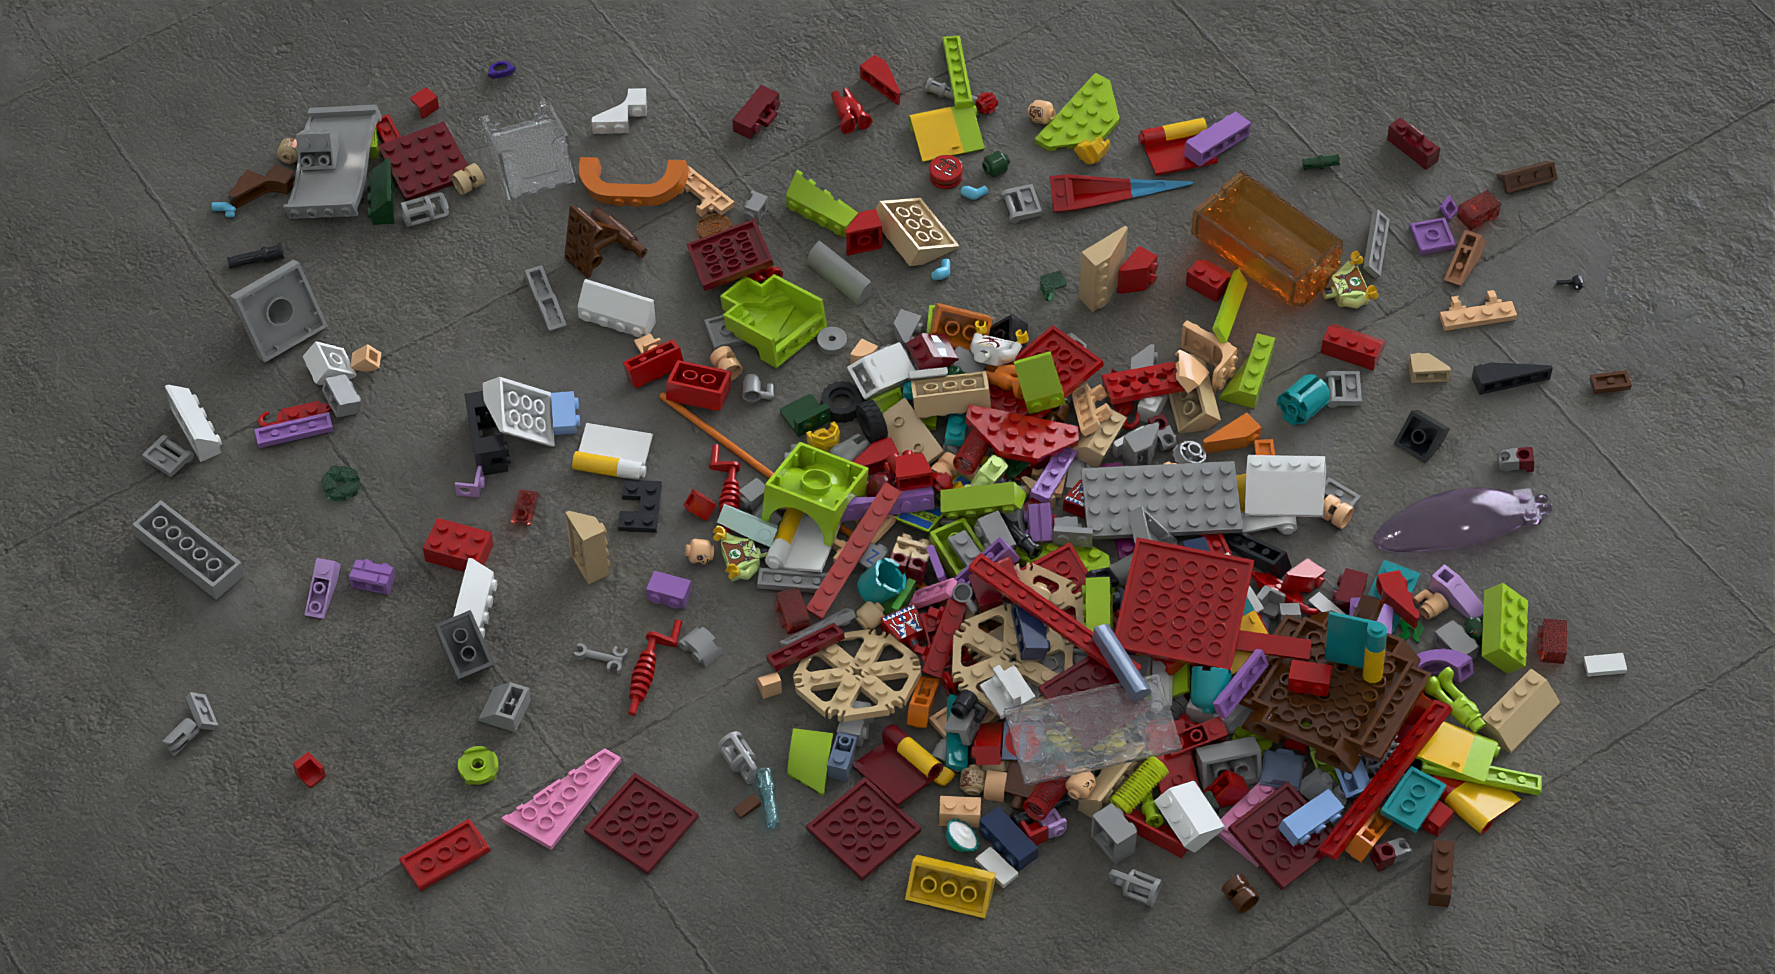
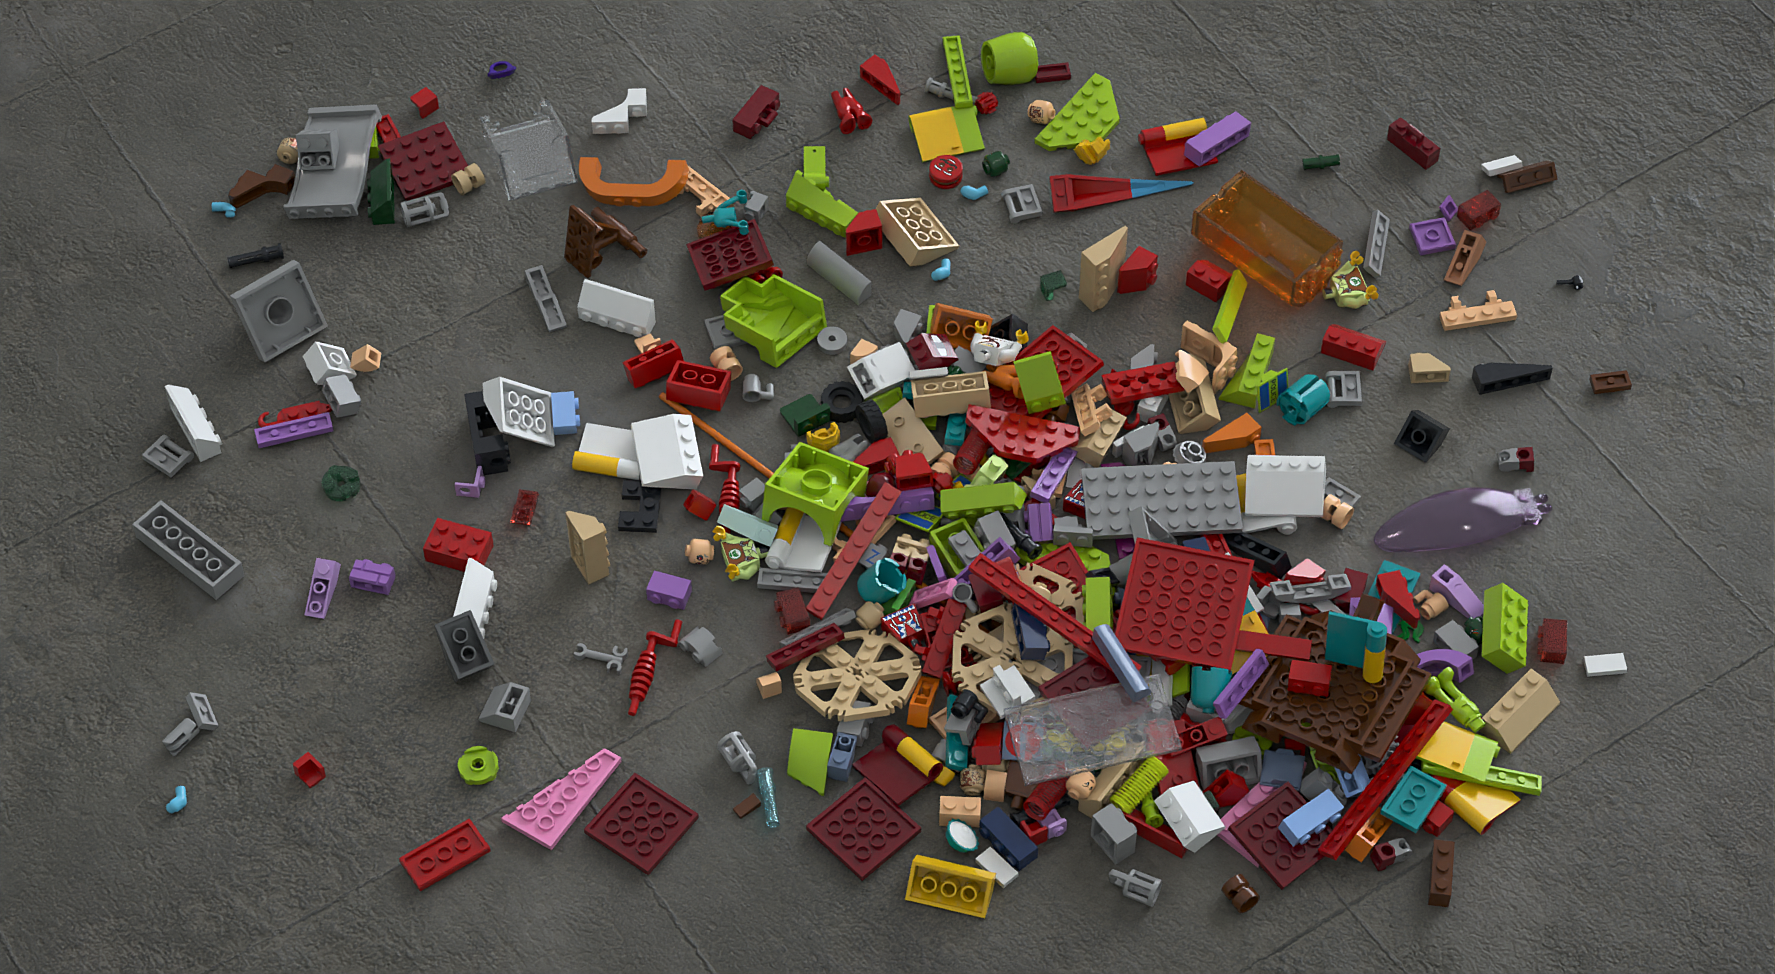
none -> medium azure arm [166,786,187,813]
none -> white slope [631,414,703,490]
none -> teal piece [702,189,749,235]
none -> lime door [804,146,829,191]
none -> lime piece [981,32,1038,85]
none -> dark red tile [1035,62,1071,83]
none -> piece [1257,368,1288,413]
none -> light grey slope [1270,574,1351,603]
none -> white tile [1481,155,1523,176]

